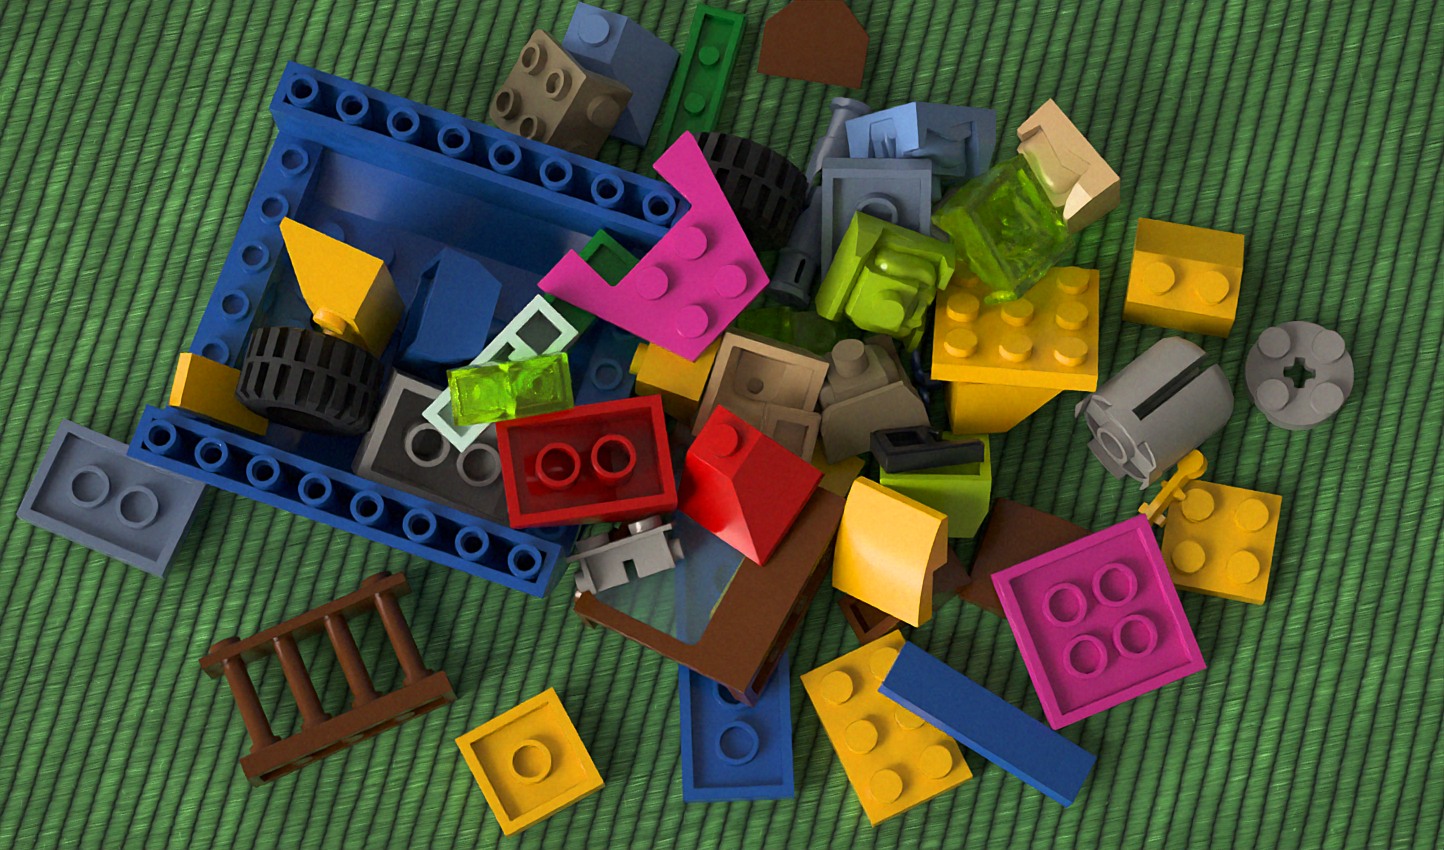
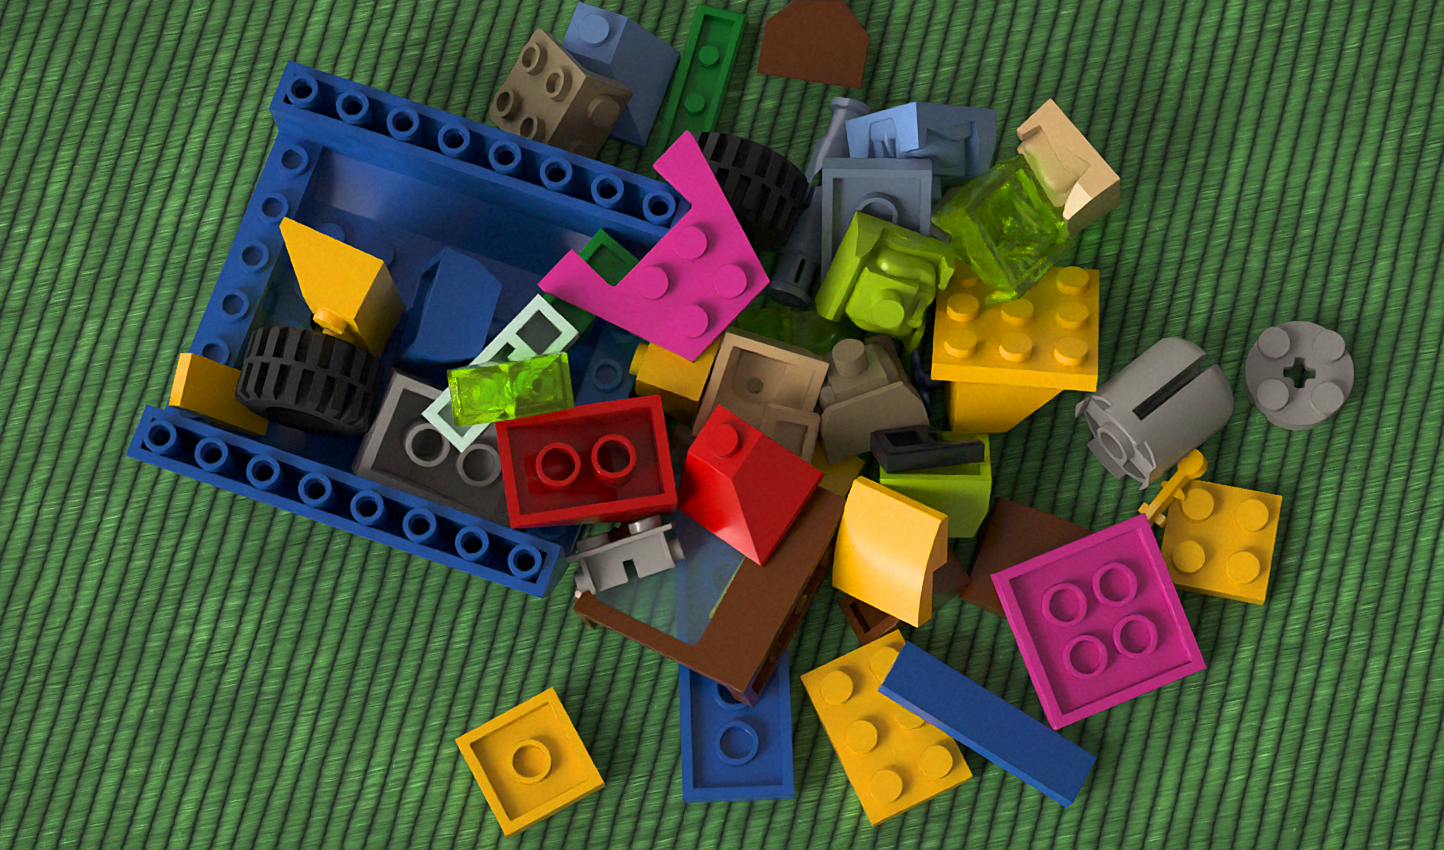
sand blue plate [16,418,211,580] -> none
reddish brown fence [198,571,458,788] -> none
yellow slope [1121,217,1245,338] -> none

